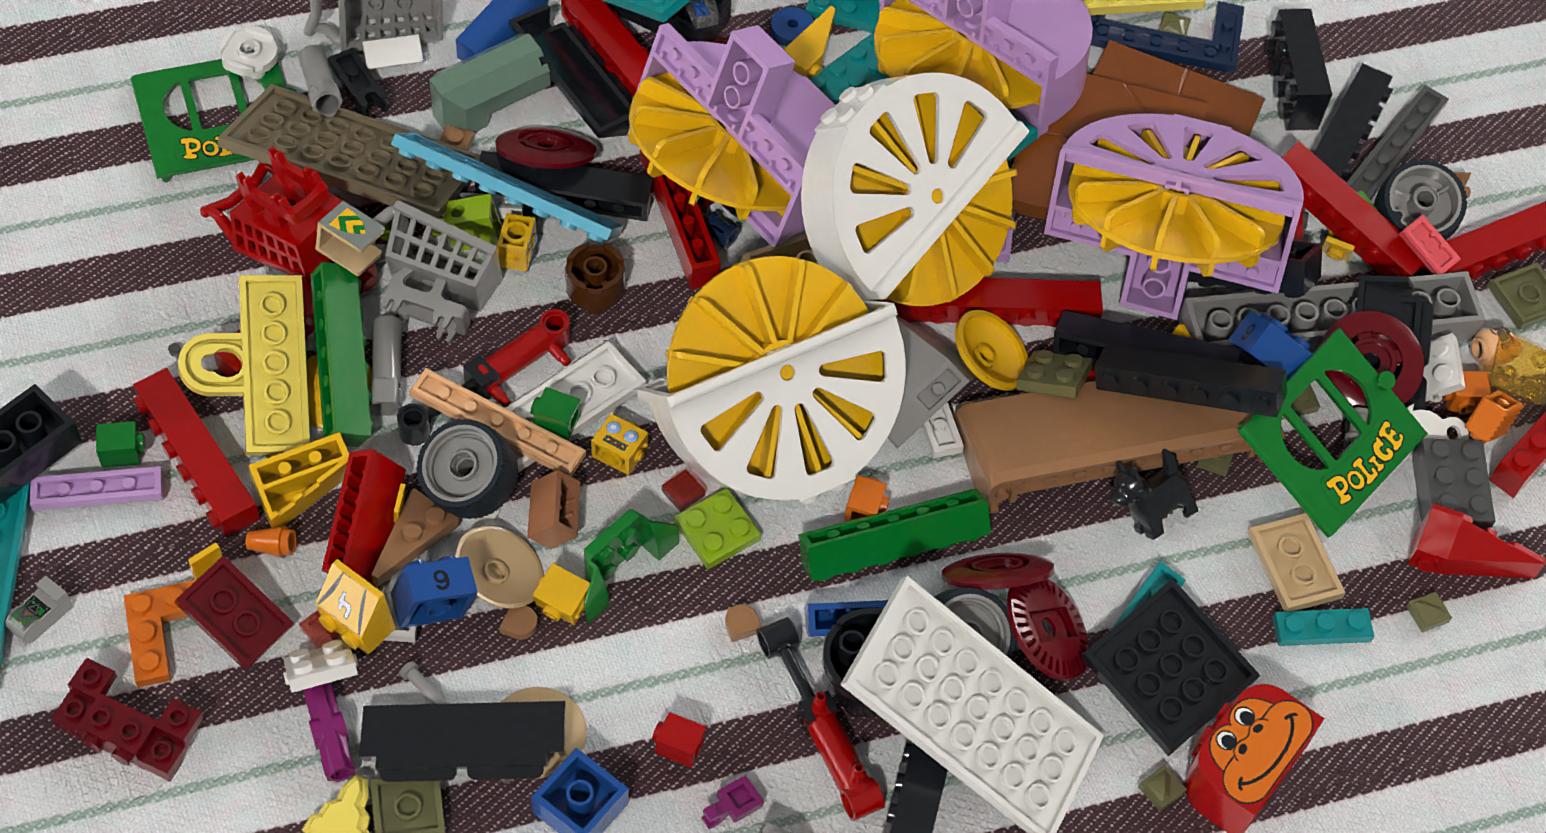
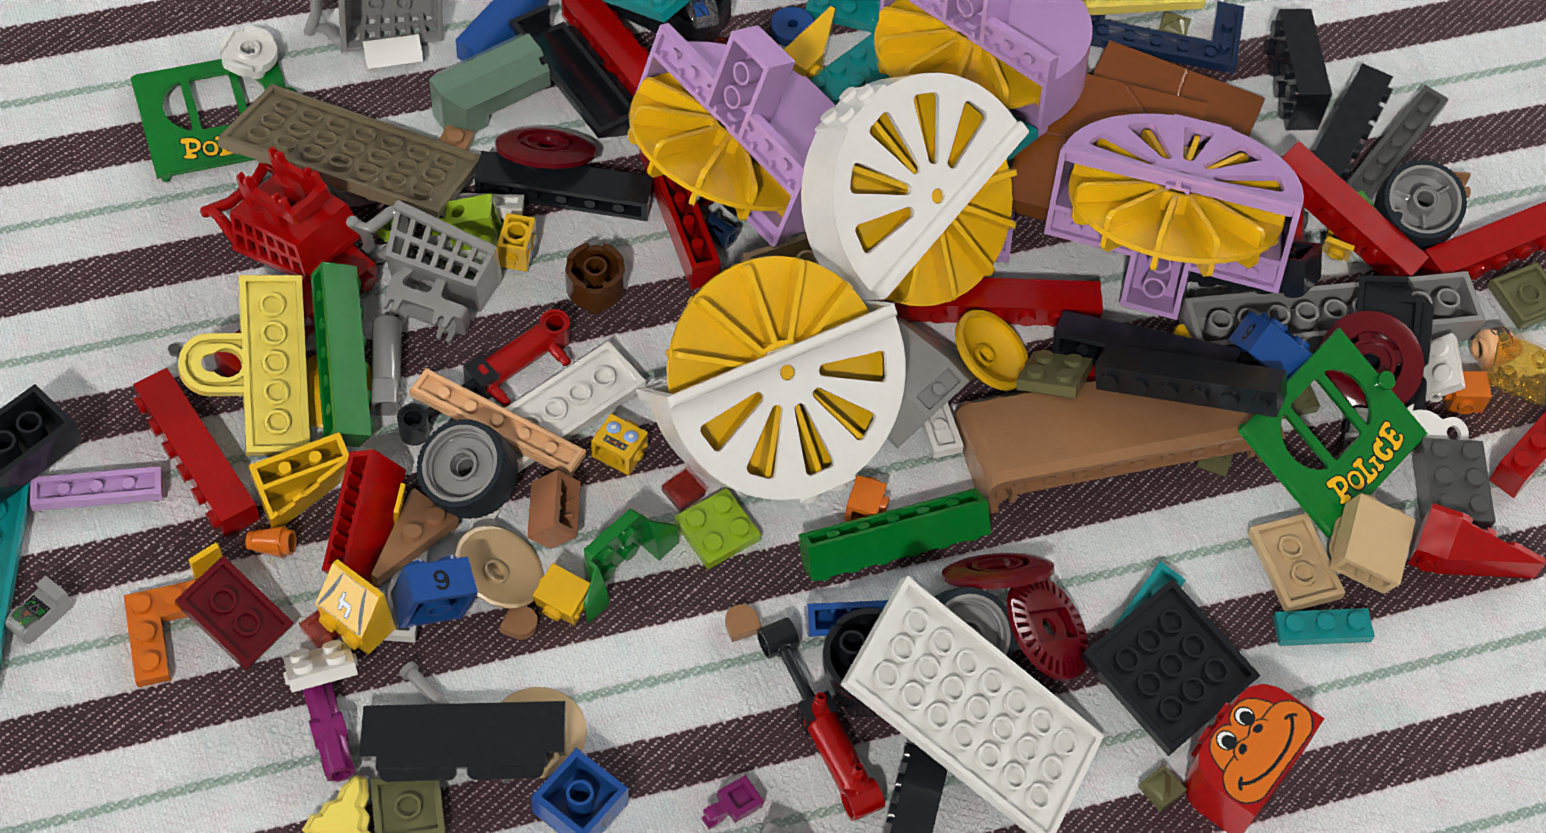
dark red bracket [51,657,204,782] -> none
green brick [96,421,146,467] -> none
light grey piece [299,45,343,117] -> none
piece [315,201,385,276] -> none
black plate [328,47,389,117] -> none
medium azure plate [391,132,623,243] -> none
green brick [530,387,581,440] -> none
red brick [652,712,706,768] -> none
black animal [1110,449,1199,540] -> none
coral plate [1399,215,1461,275] -> none
olive tile [1406,592,1452,633] -> none
orange brick [1464,390,1524,443] -> none
none -> tan brick [1329,493,1416,594]

